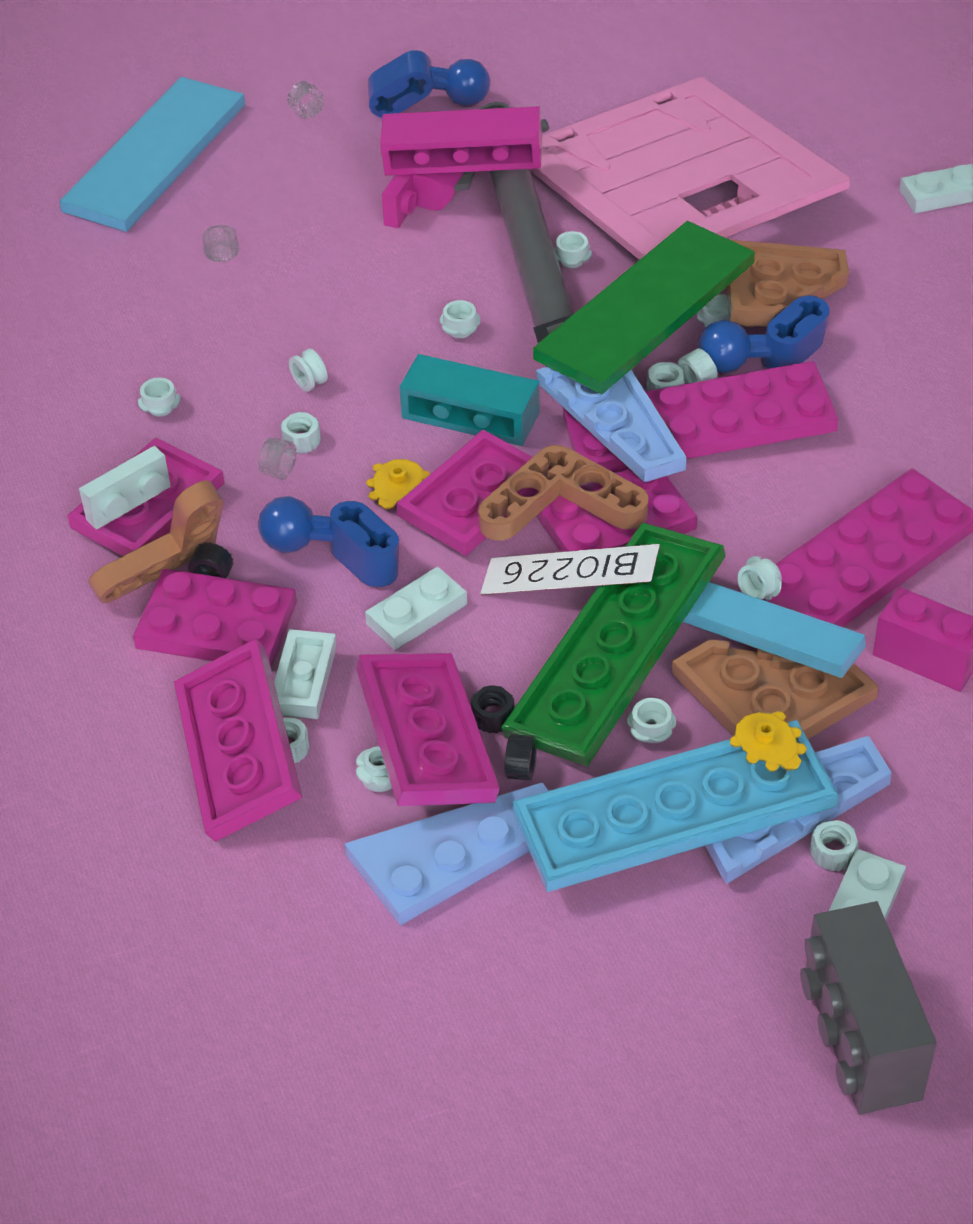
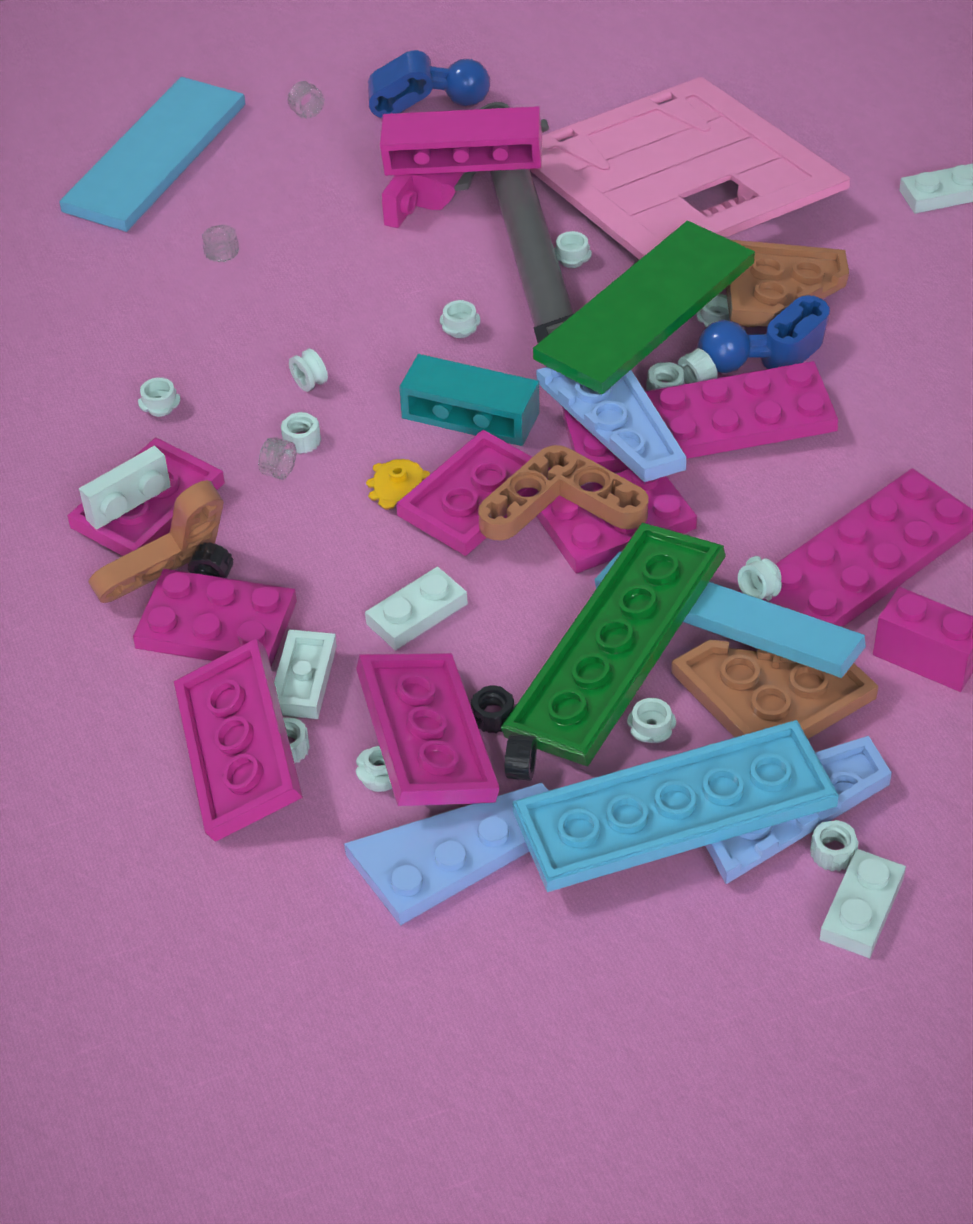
blue beam [258,496,399,587] -> none
white sticker [480,544,660,595] -> none
yellow piece [730,711,807,772] -> none
dark grey brick [800,901,937,1115] -> none

